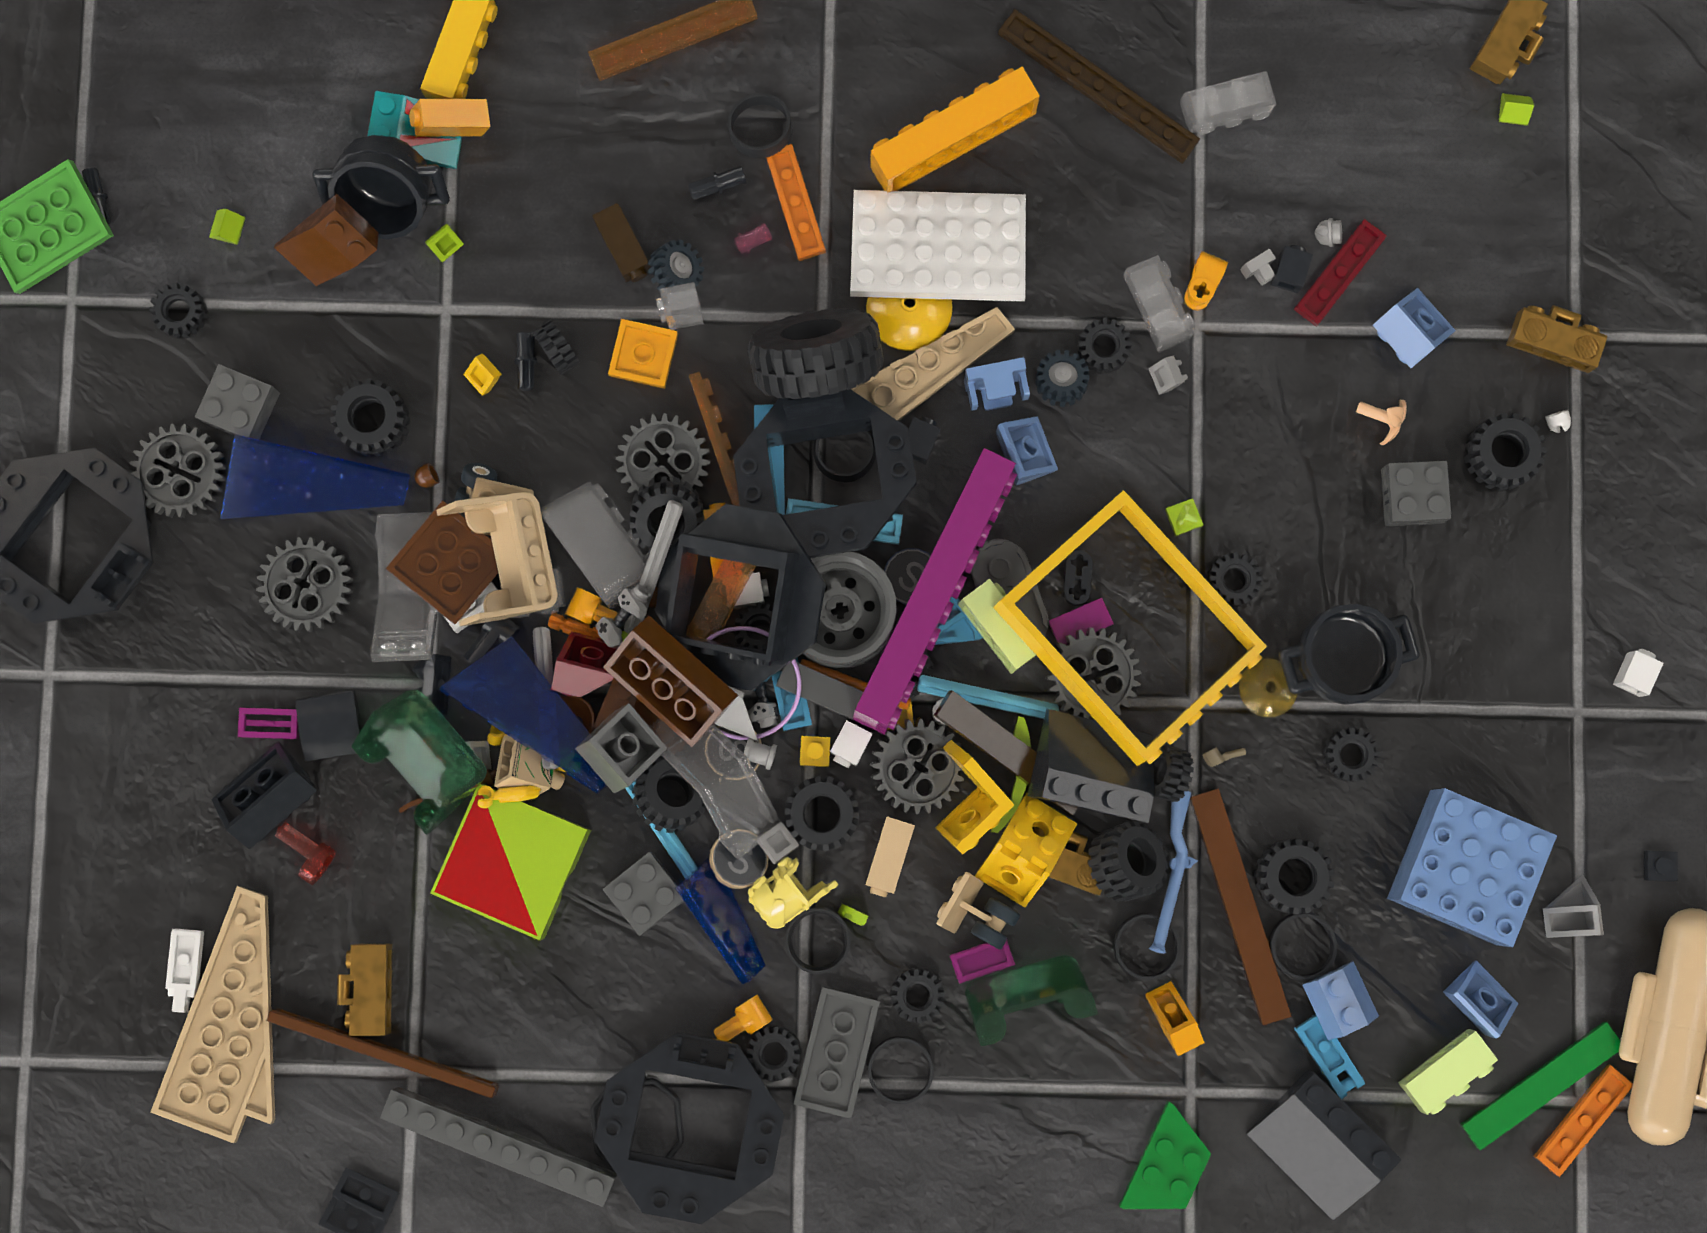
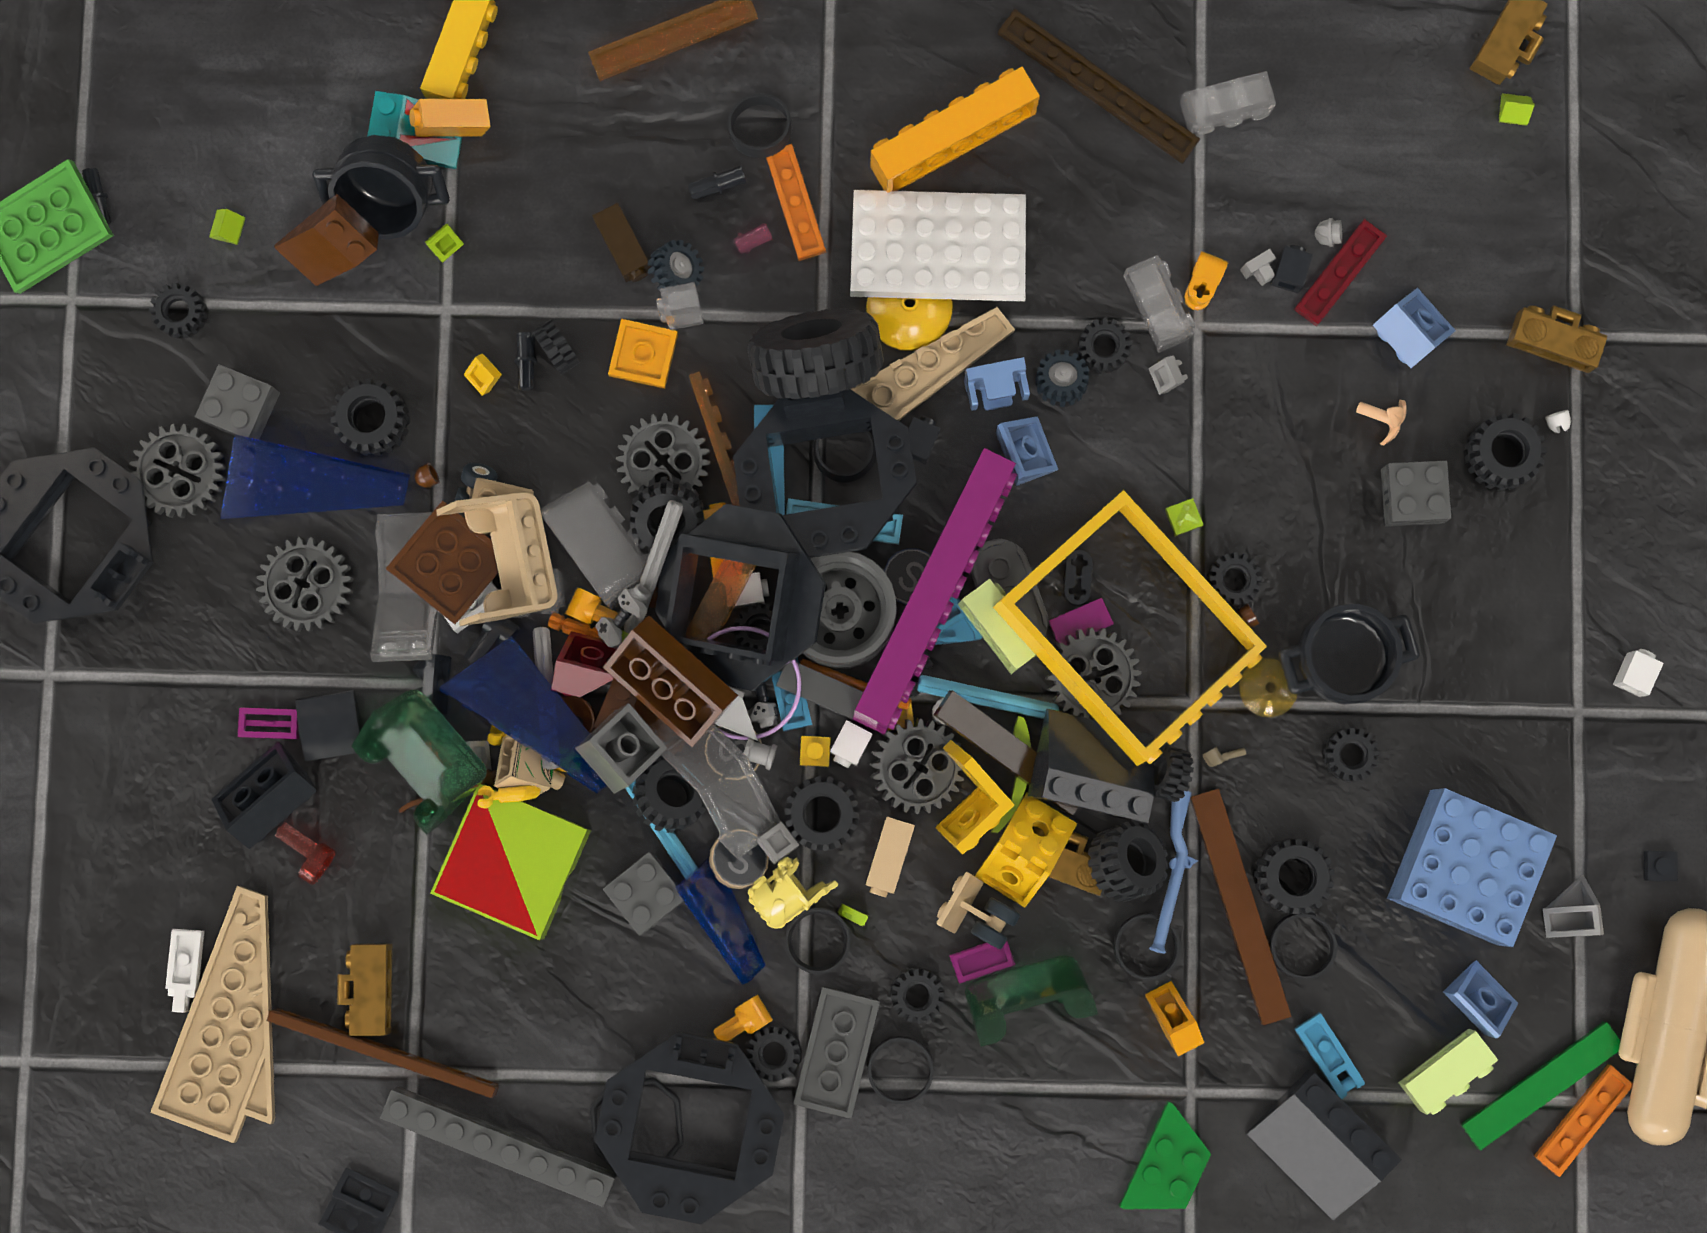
medium blue slope [1303,961,1379,1040] -> none
none -> reddish brown hinge [1236,604,1260,628]

